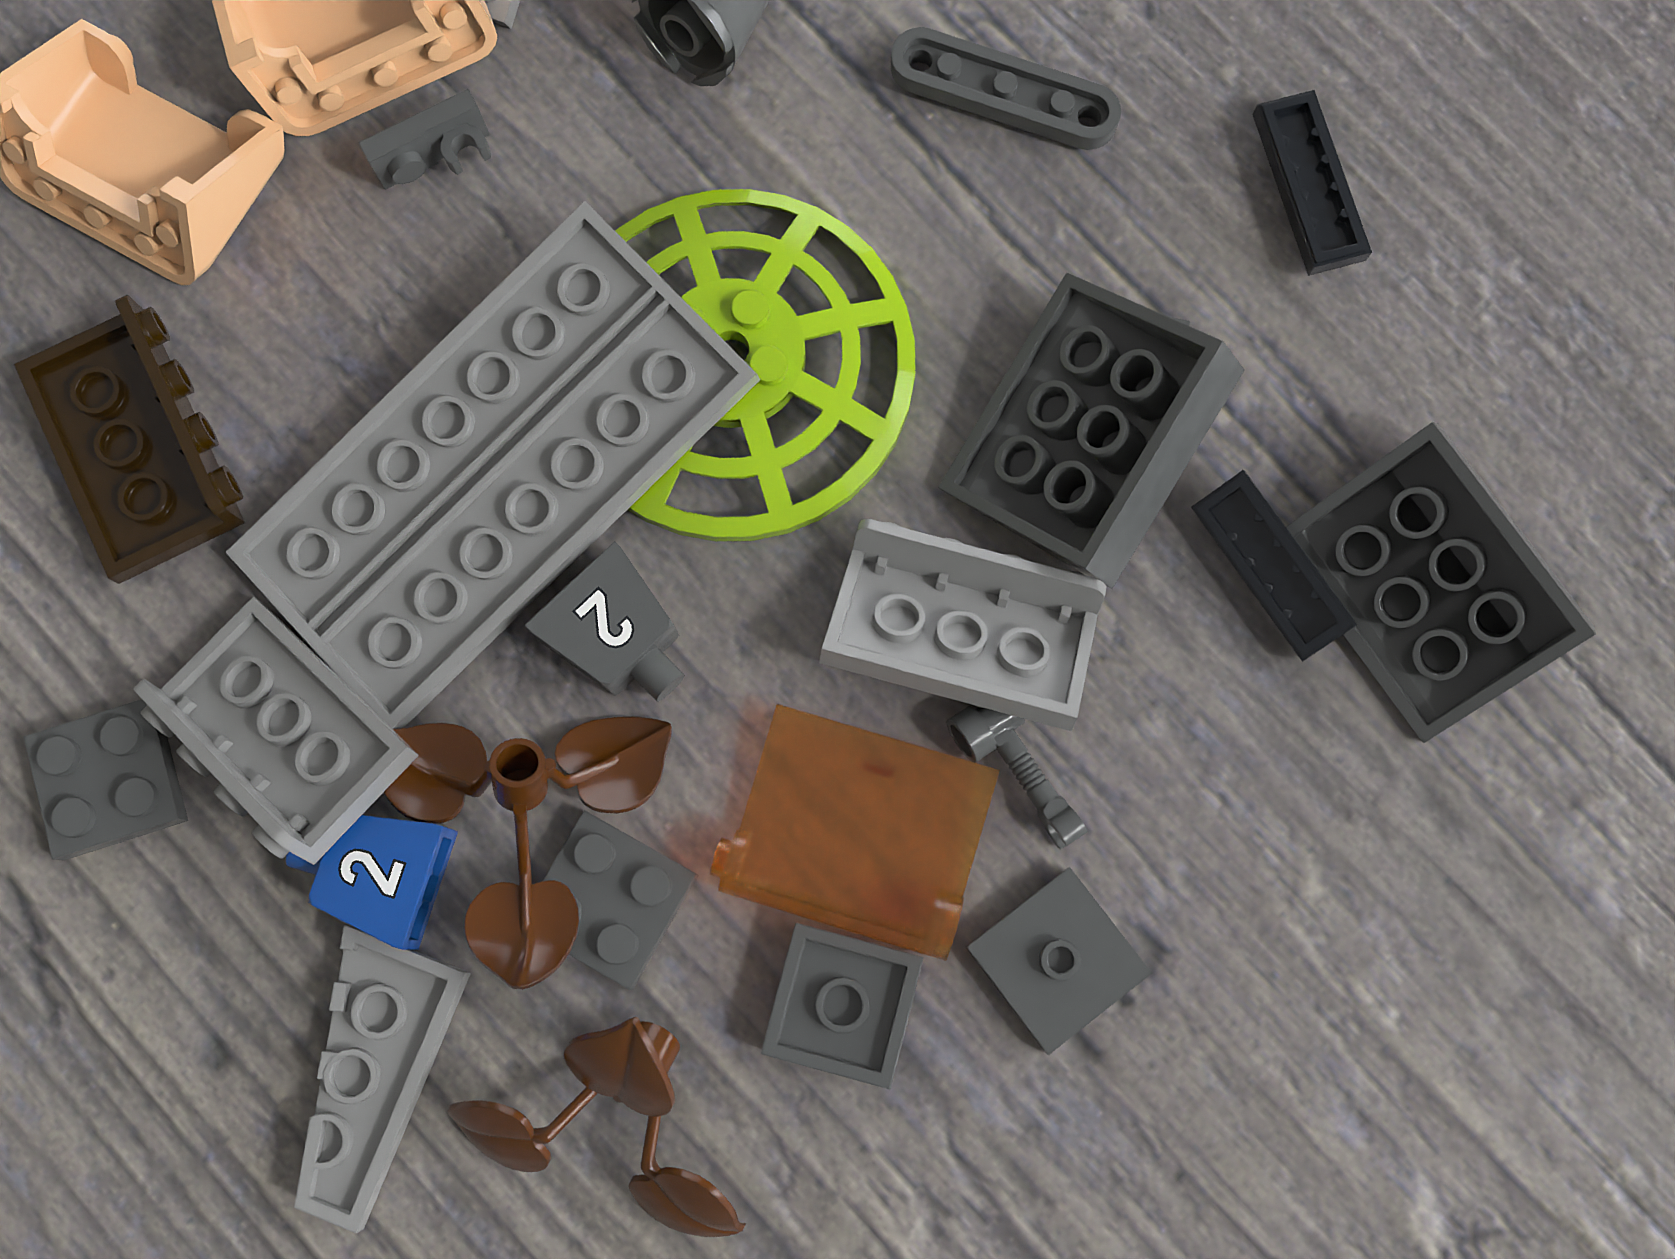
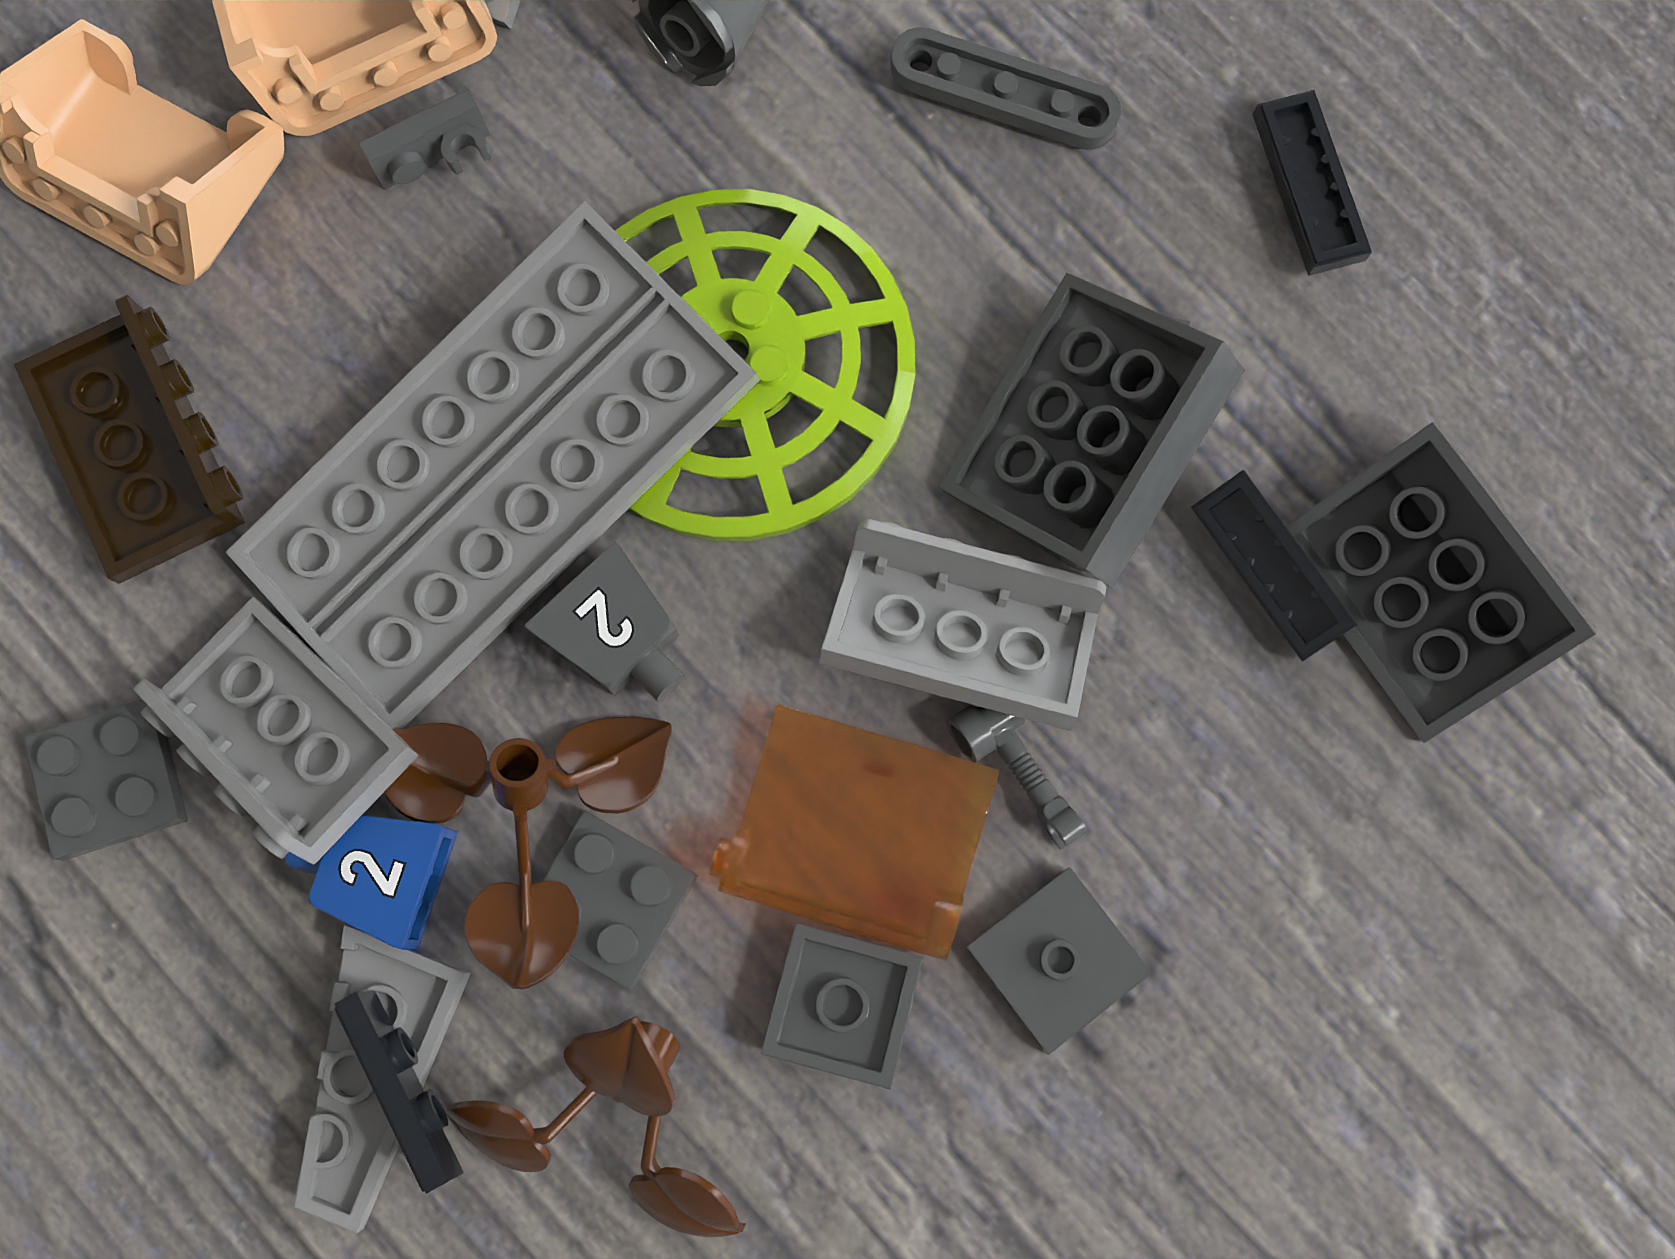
none -> black plate [334,991,464,1194]

